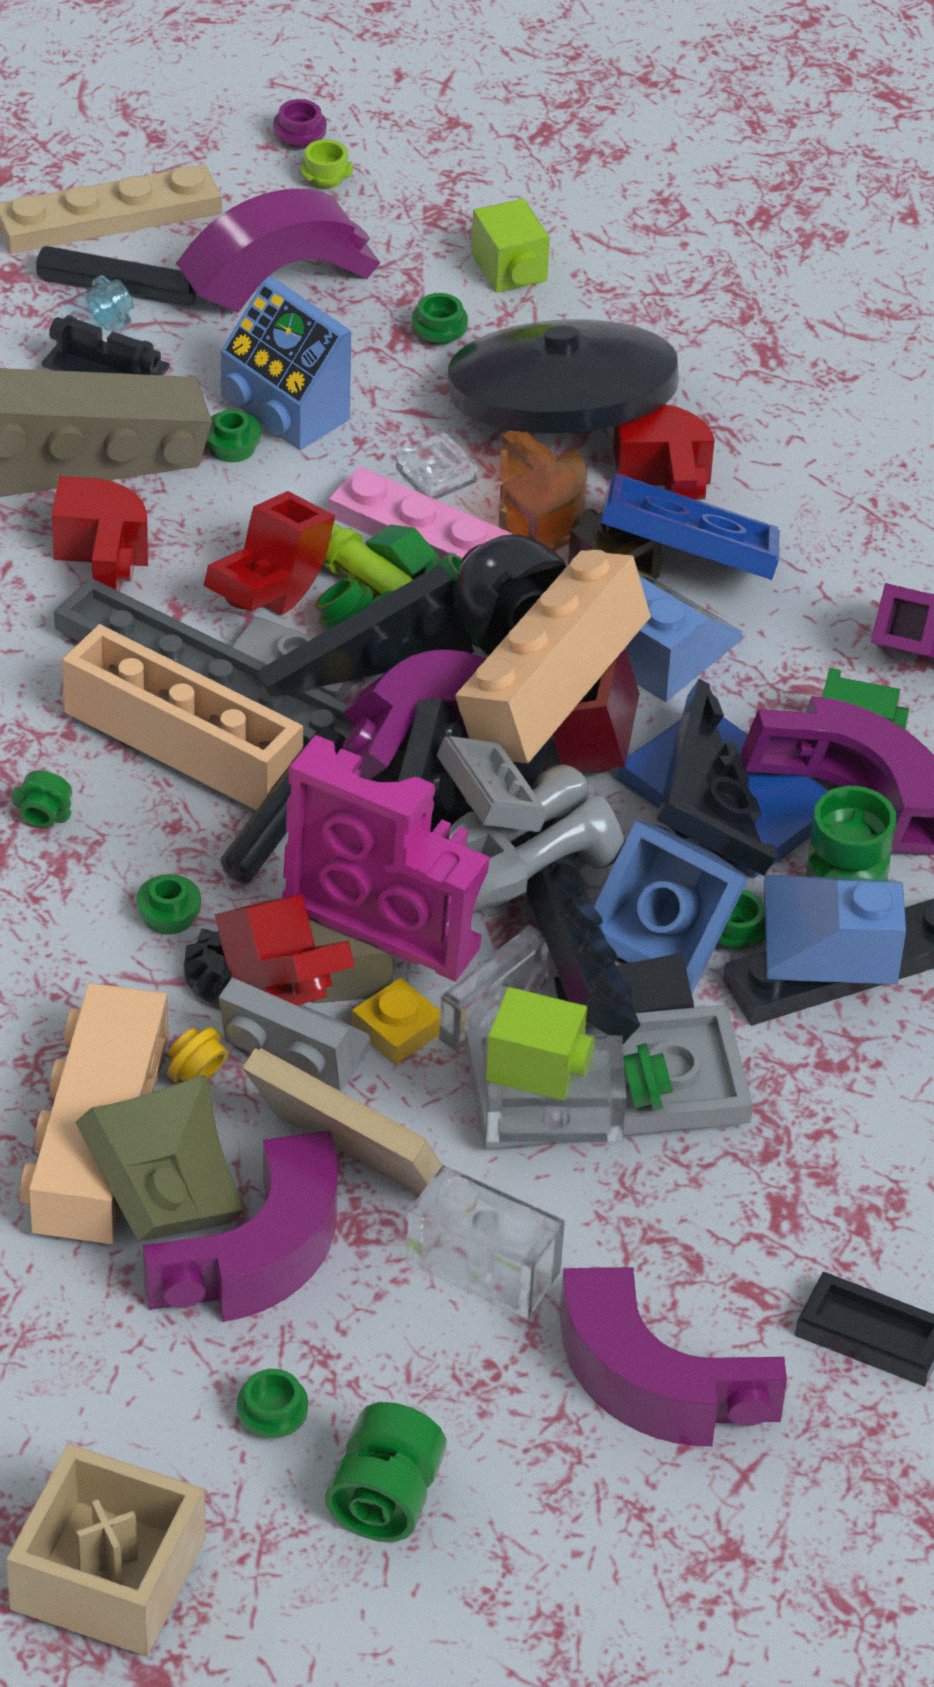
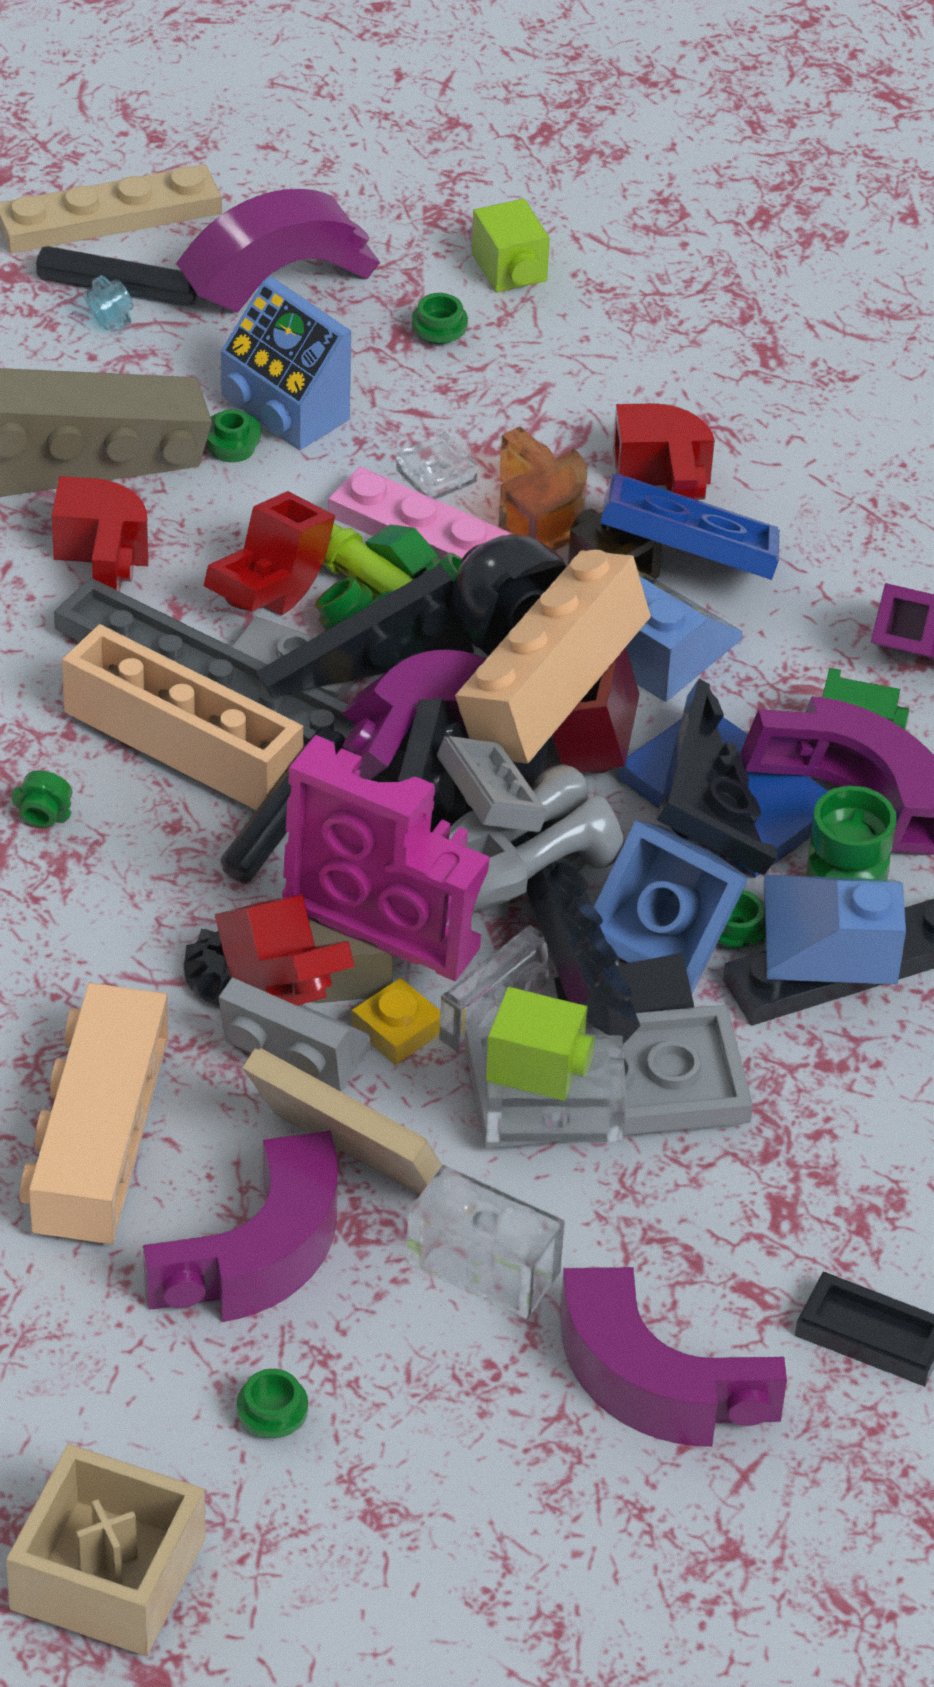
black hinge [42,315,170,376] -> none
olive plate [75,1075,247,1241] -> none
green plate [136,874,201,935] -> none
yellow plate [167,1027,229,1083] -> none
magenta plate [273,99,327,148] -> none
lime plate [300,139,353,189] -> none
green wheel [325,1402,447,1542] -> none
black dish [448,319,679,433] -> none
green plate [622,1043,673,1111] -> none

